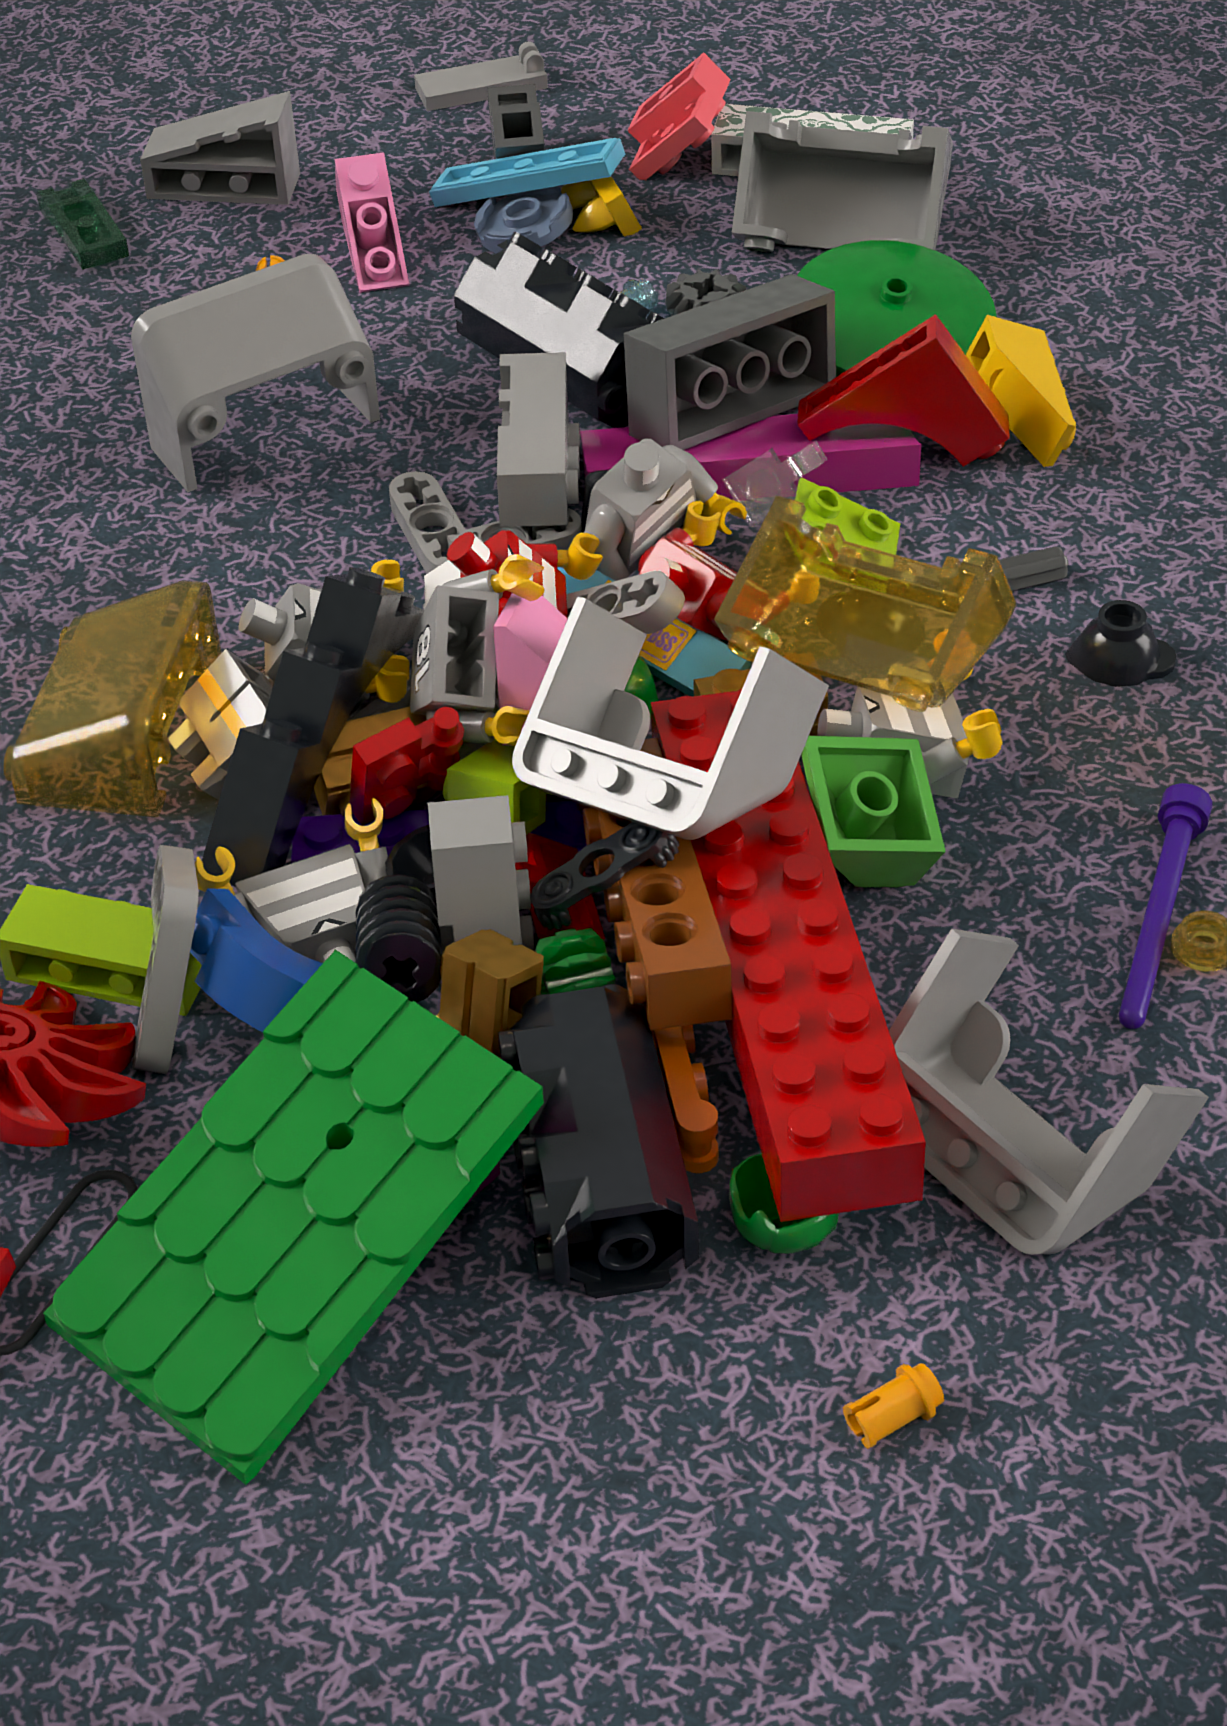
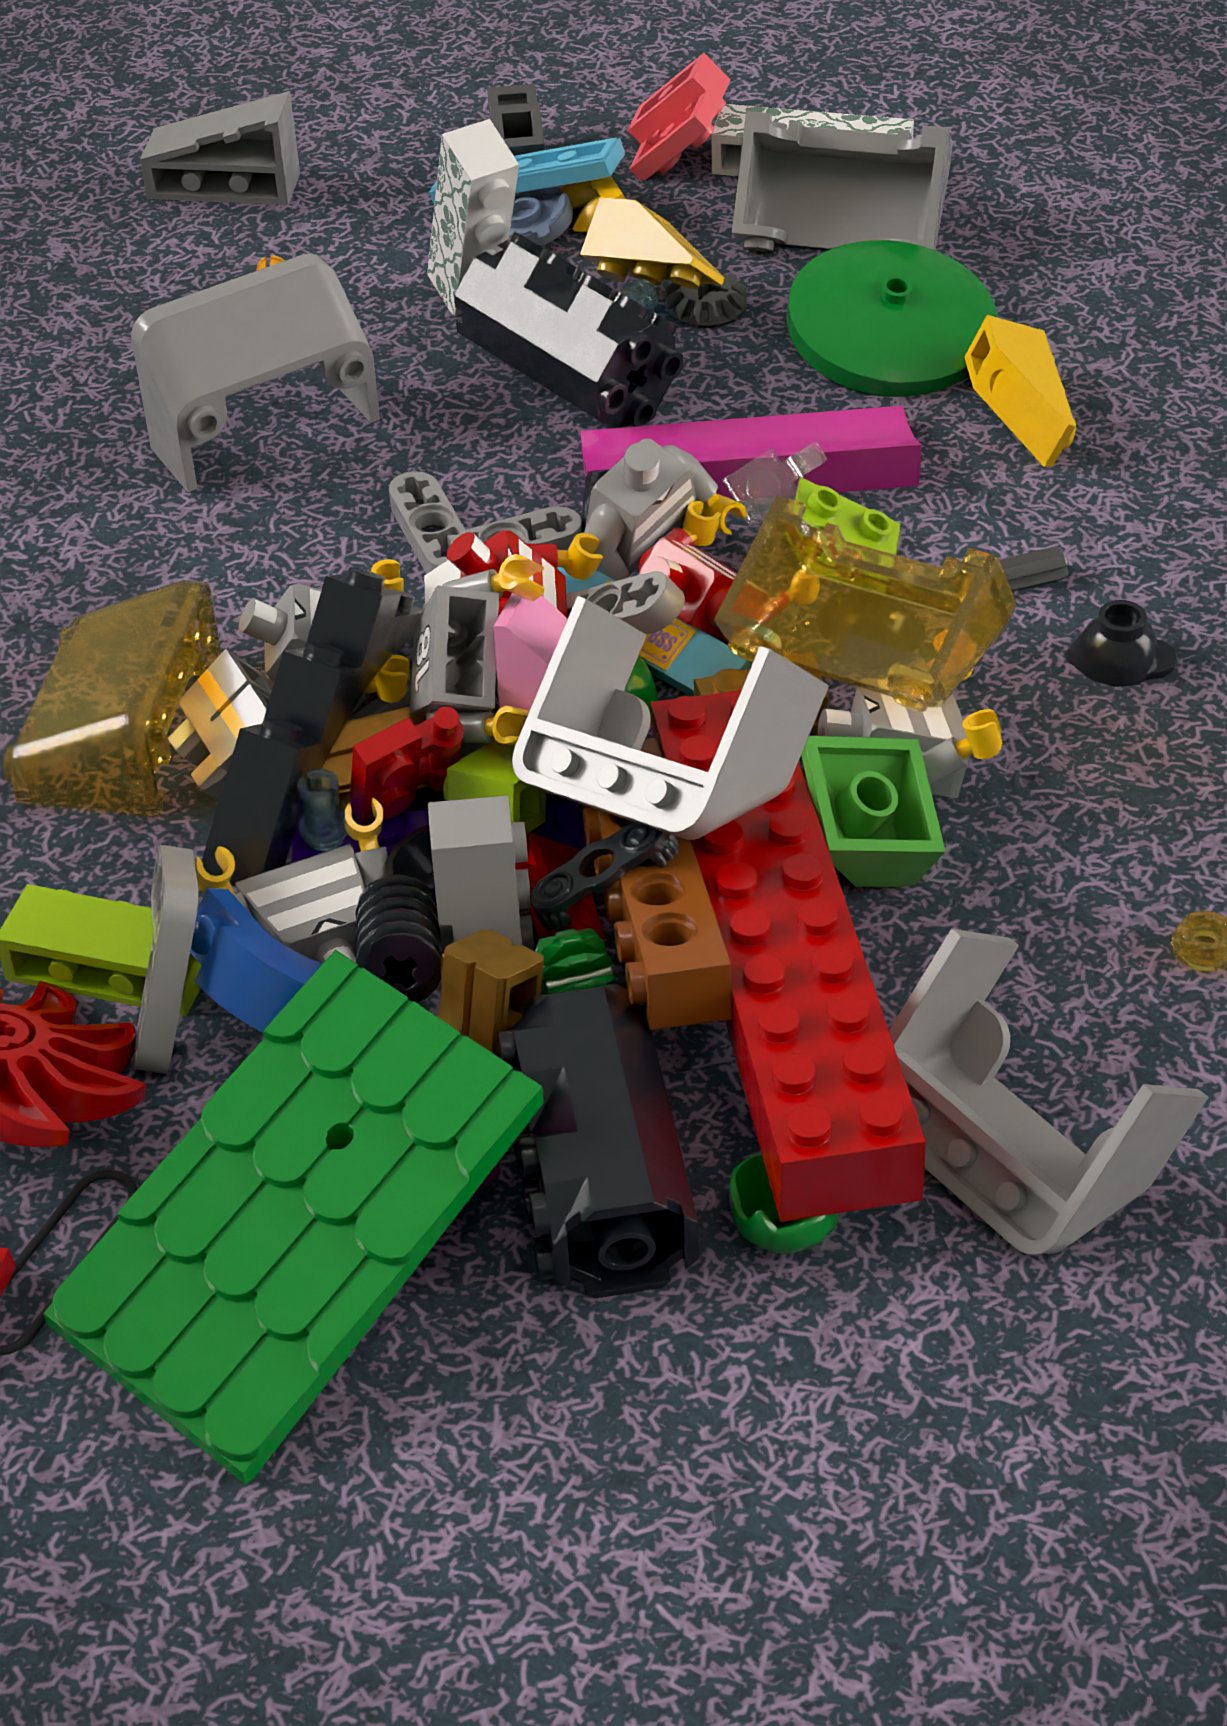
clear green plate [36,178,129,270] -> none
bright pink slope [335,152,409,293] -> none
light grey hinge [414,41,548,111] -> none
light grey wedge [497,352,580,527] -> none
dark grey brick [624,274,836,450] -> none
orange plate [651,1025,719,1173] -> none
red arch [797,314,1010,466] -> none
light orange pin [843,1363,944,1449] -> none
dark purple piece [1119,783,1213,1029] -> none
none -> clear light blue pin [297,769,347,851]
none -> white brick [427,119,519,316]
none -> slope [580,198,725,289]

